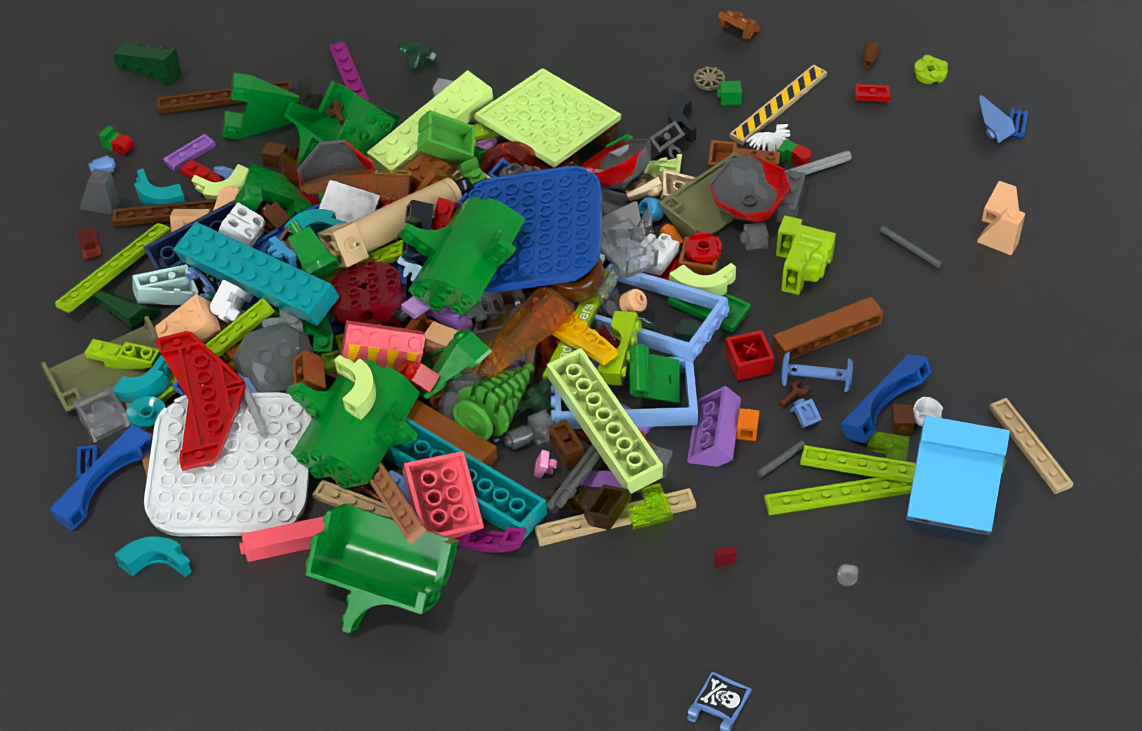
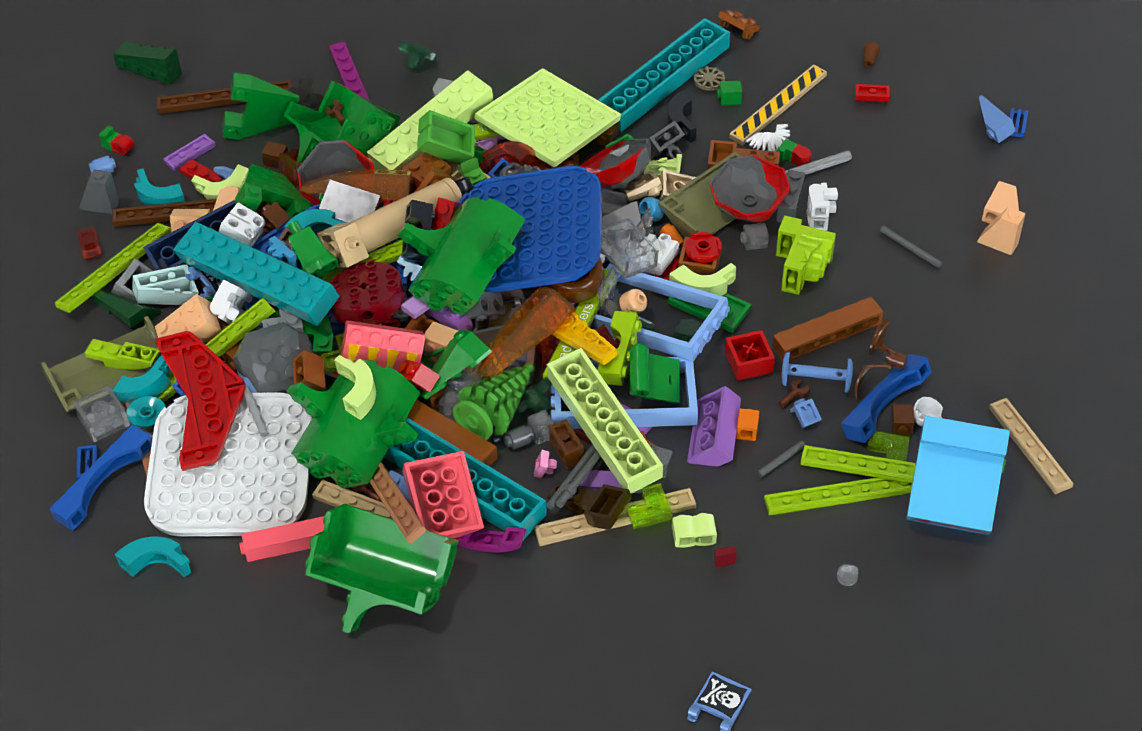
lime plate [913,55,948,84] -> none
none -> light grey tile [111,259,153,301]
none -> teal brick [598,18,730,132]
none -> yellowish green brick [672,513,717,548]
none -> white hips [807,183,838,231]
none -> reddish brown plant [855,319,908,400]

